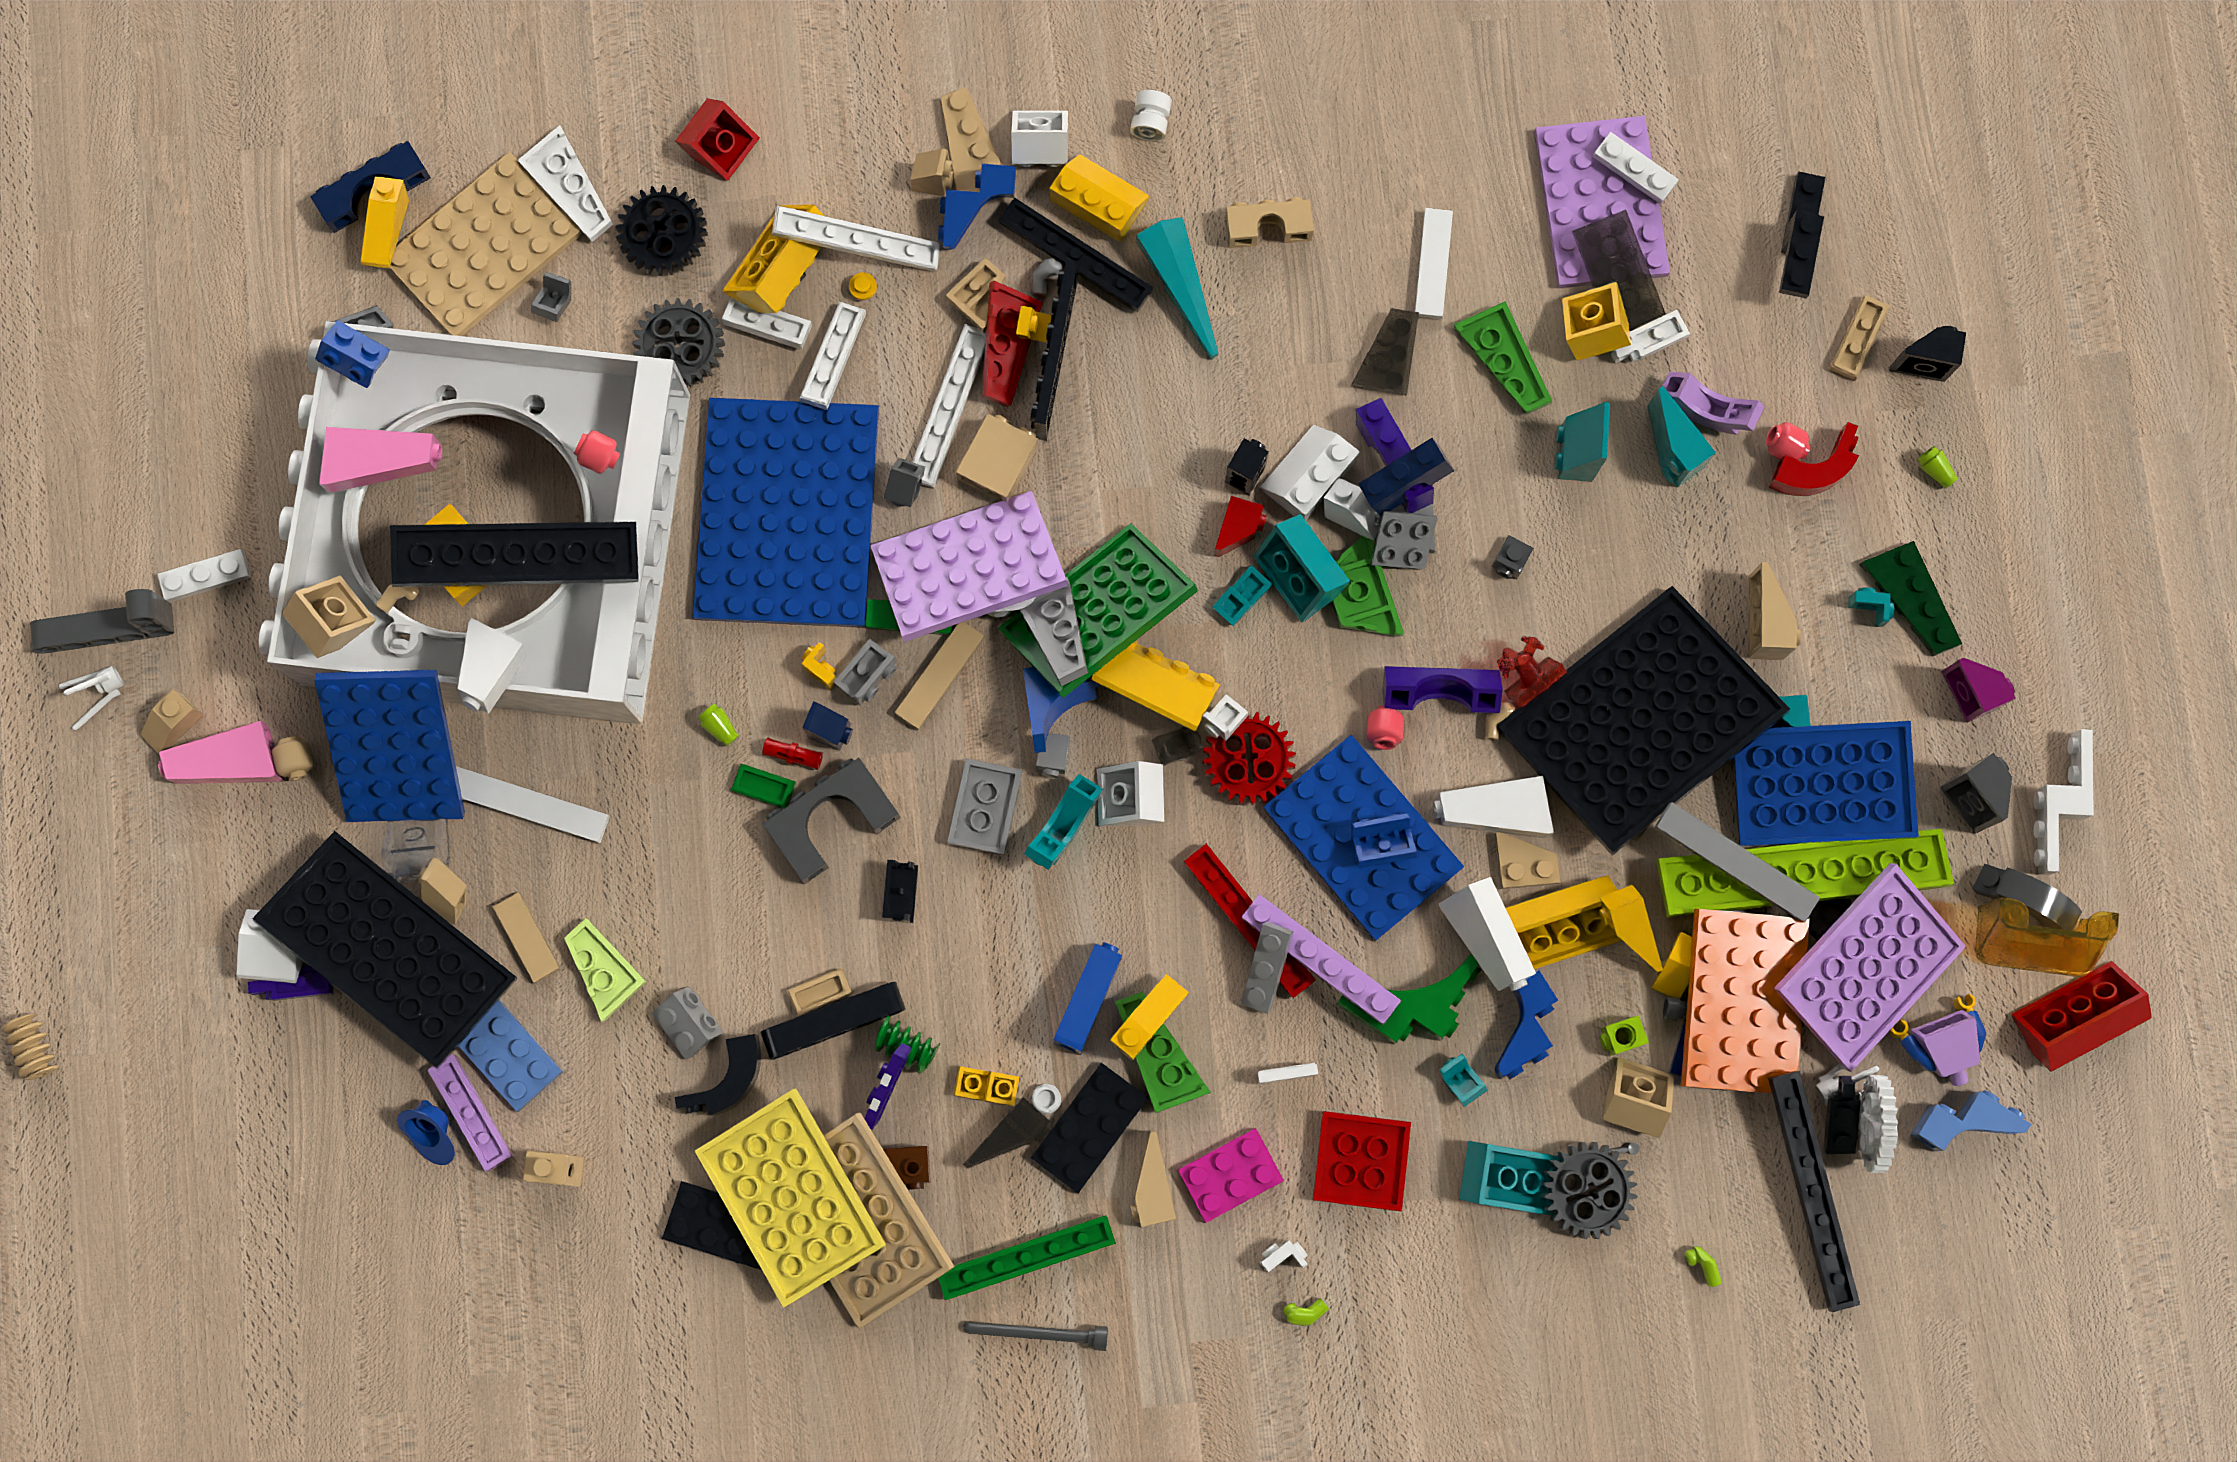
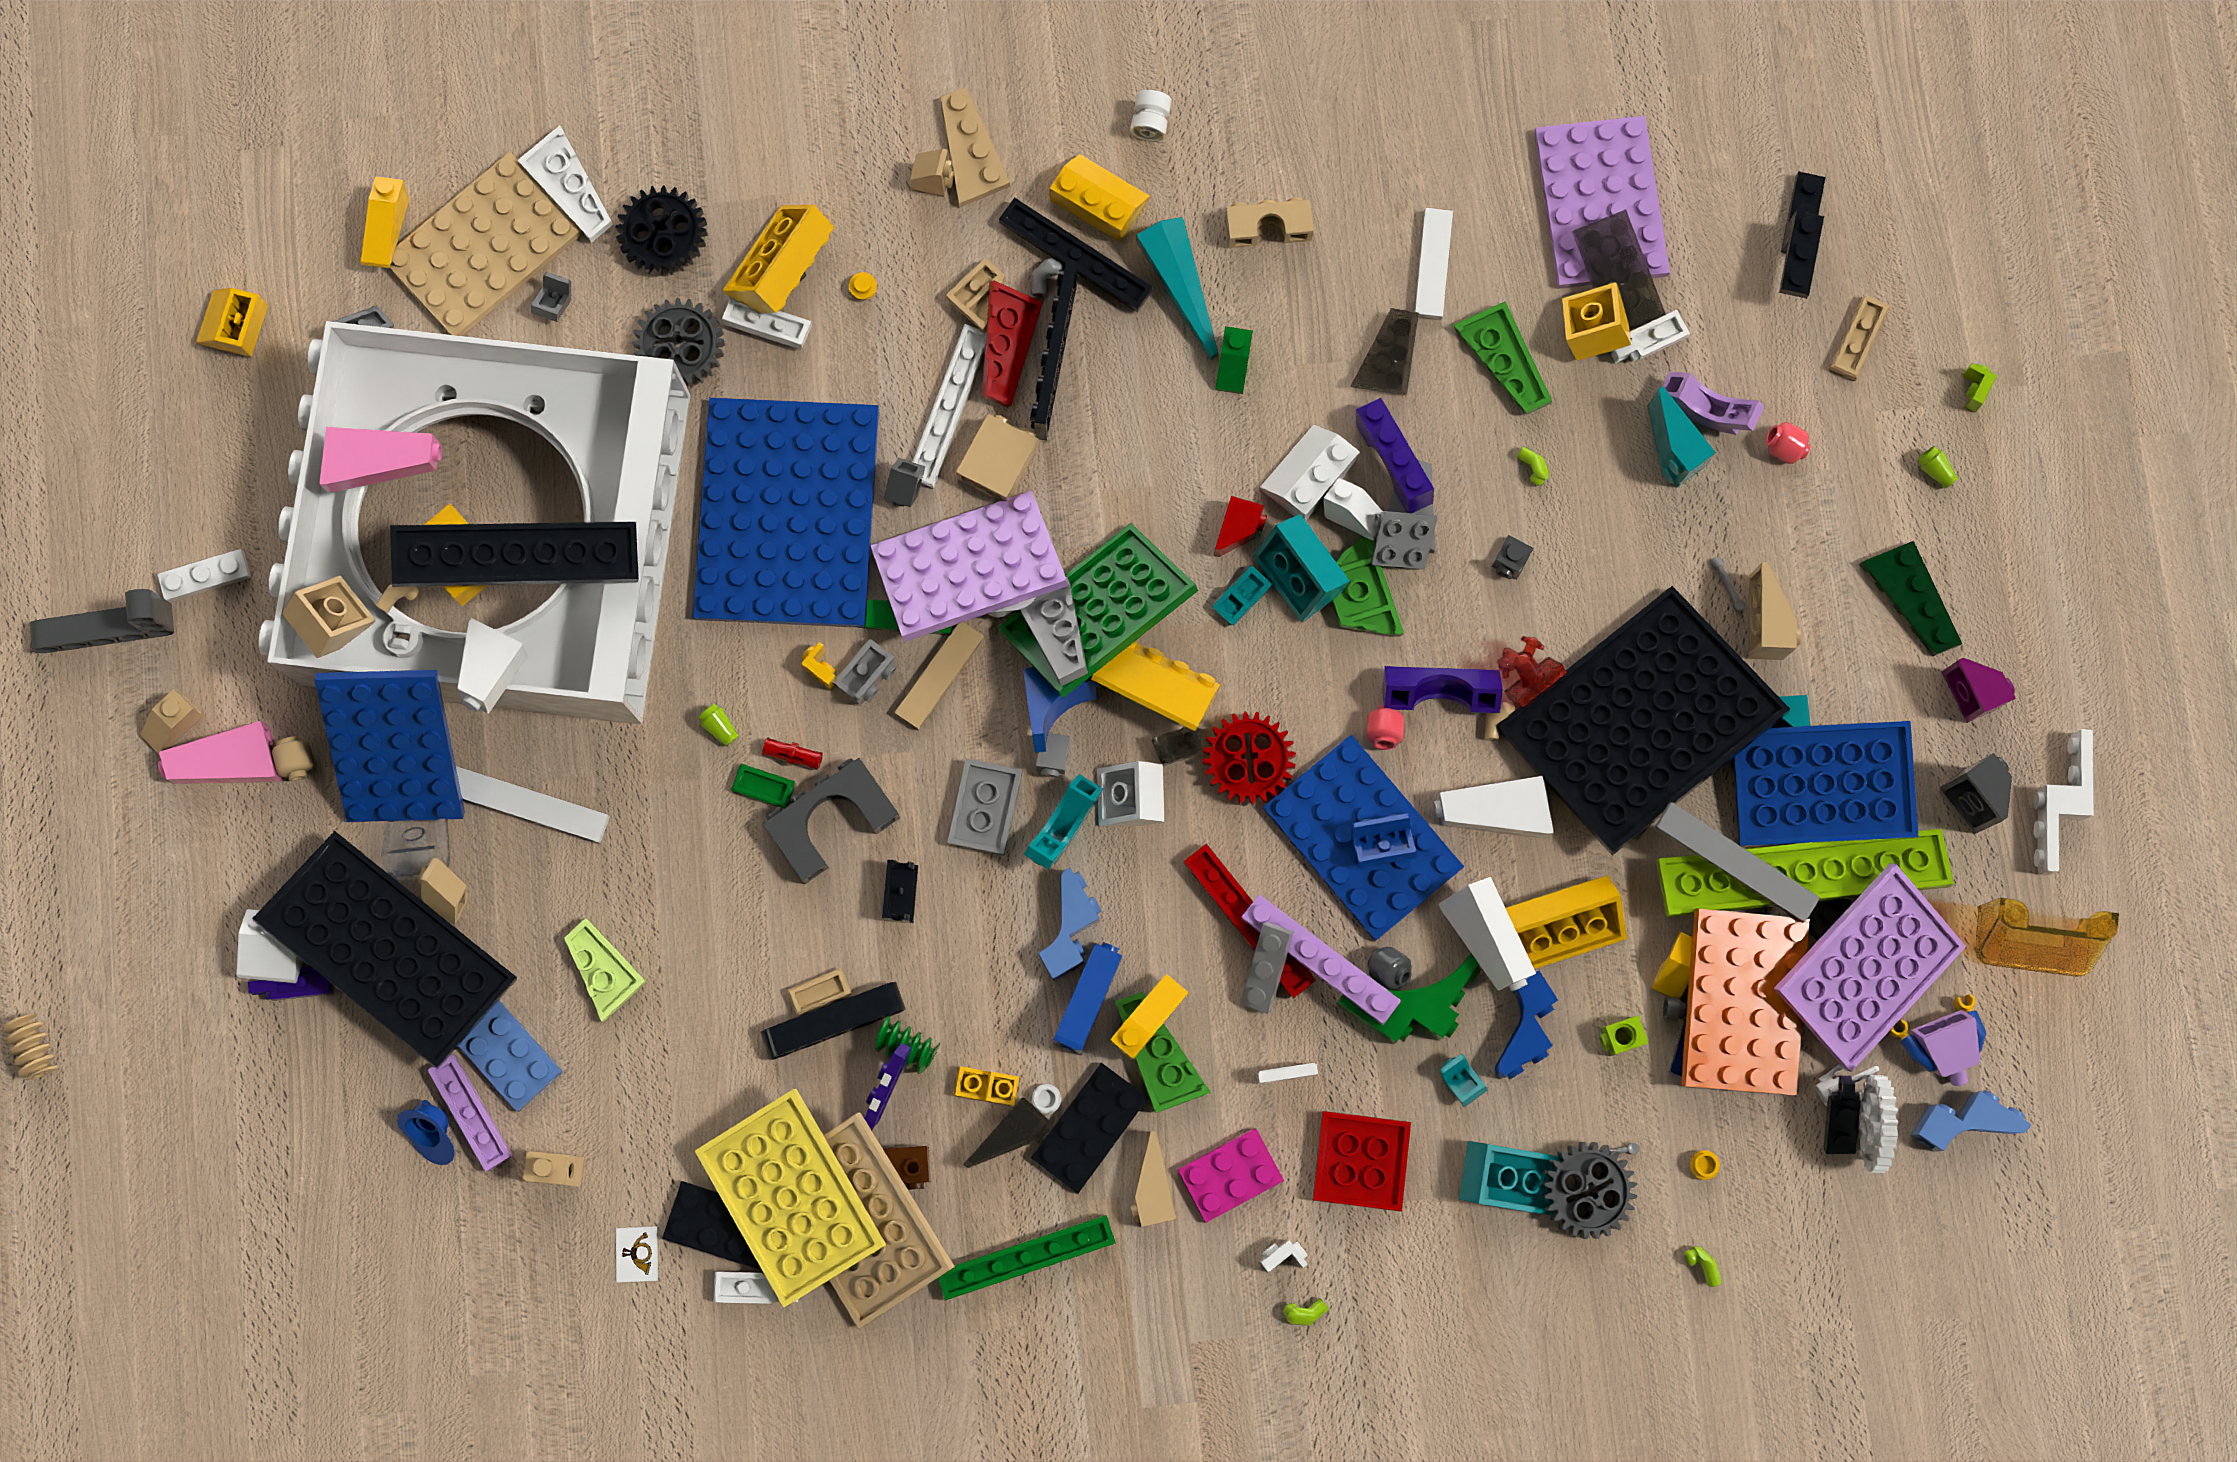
white plant [59,665,124,730] -> none
dark blue arch [310,141,431,233] -> none
blue bracket [315,320,390,388] -> none
tan tile [493,892,561,983] -> none
coral head [574,430,620,474] -> none
light grey bracket [651,987,723,1060] -> none
red slope [675,98,760,181] -> none
black arch [675,1034,761,1116] -> none
white tile [772,206,940,272] -> none
white tile [800,302,866,410] -> none
dark blue slope [802,701,853,750] -> none
blue arch [938,164,1016,250] -> none
dark grey piece [964,1322,1108,1351] -> none
white slope [1011,111,1068,167] -> none
yellow bracket [1016,306,1052,343] -> none
white bracket [1203,694,1249,740] -> none
black brick [1225,438,1269,496] -> none
dark blue arch [1358,438,1454,517] -> none
tan wing [1495,832,1560,889] -> none
teal slope [1554,402,1610,482] -> none
white plate [1593,132,1679,205] -> none
yellow slope [1599,885,1663,972] -> none
tan slope [1602,1057,1674,1138] -> none
black plate [1768,1071,1860,1312] -> none
red arch [1769,422,1859,496] -> none
teal bracket [1848,587,1894,627] -> none
black slope [1889,326,1966,382] -> none
dark grey arch [1972,863,2082,937] -> none
red slope [2012,961,2152,1072] -> none
none -> yellow slope [196,288,269,358]
none -> white sticker [616,1226,658,1283]
none -> white hinge [713,1272,798,1304]
none -> medium blue arch [1038,868,1102,981]
none -> green slope [1215,326,1253,394]
none -> dark grey head [1368,946,1412,990]
none -> lime arm [1517,446,1550,486]
none -> yellow plate [1690,1150,1720,1180]
none -> light grey hinge [1712,557,1746,612]
none -> lime bracket [1962,363,1997,412]

